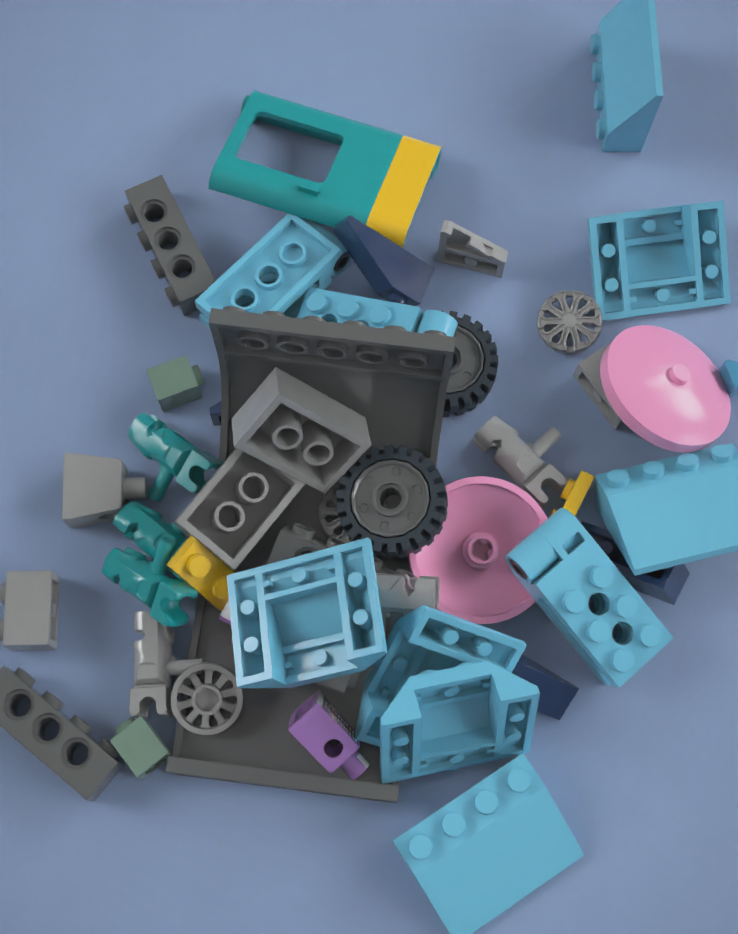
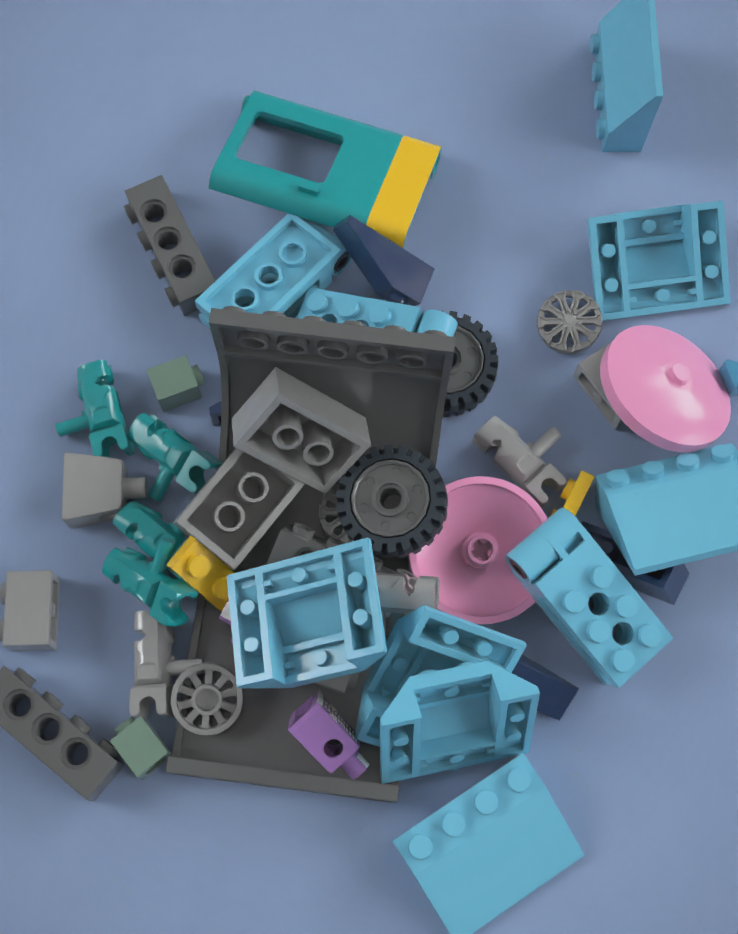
light grey wing [437,219,508,278] -> none
none -> teal piece [55,360,135,458]

